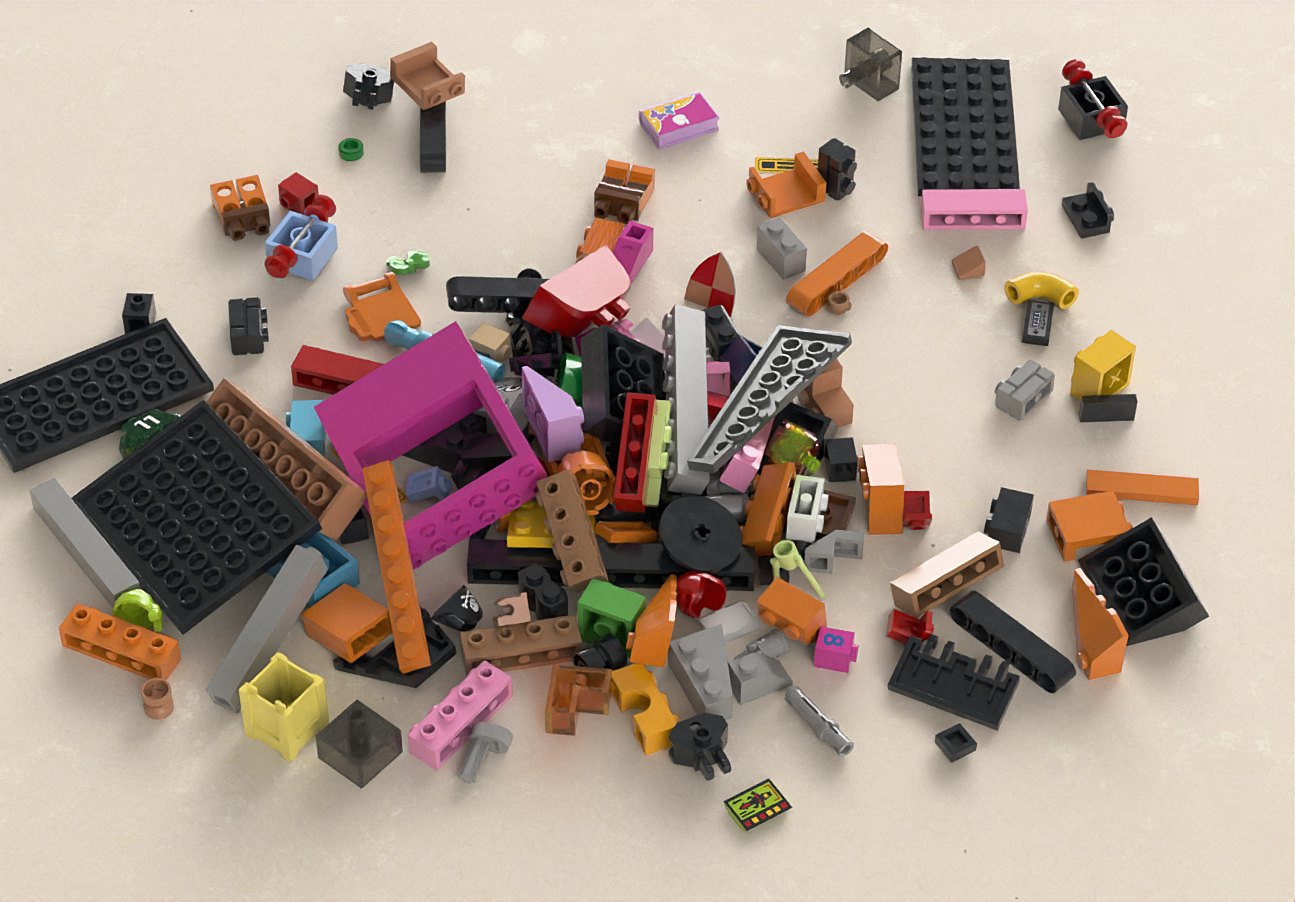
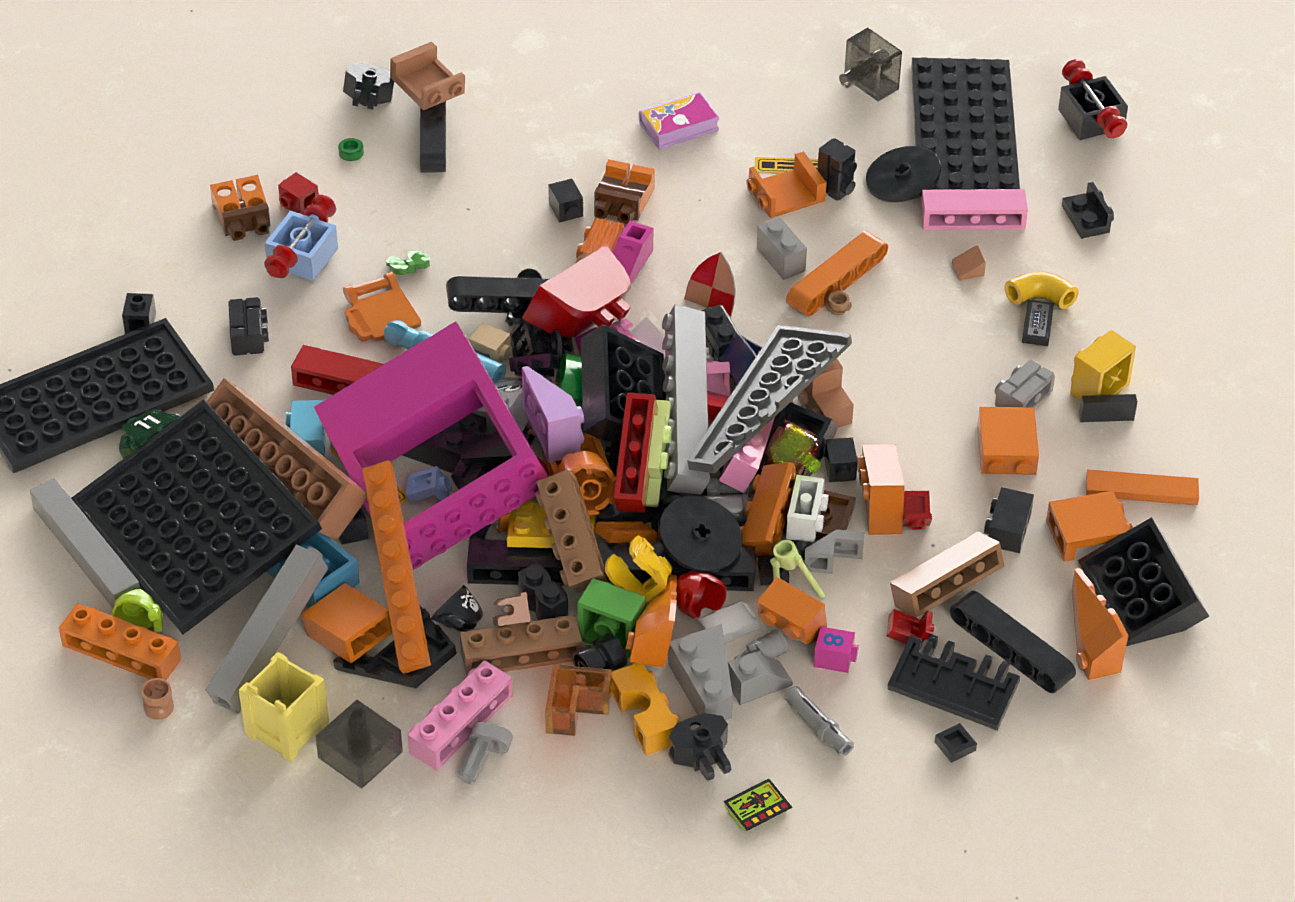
none -> black brick [548,178,583,223]
none -> yellow piece [605,535,672,603]
none -> black piece [866,146,941,202]
none -> orange brick [977,407,1039,475]

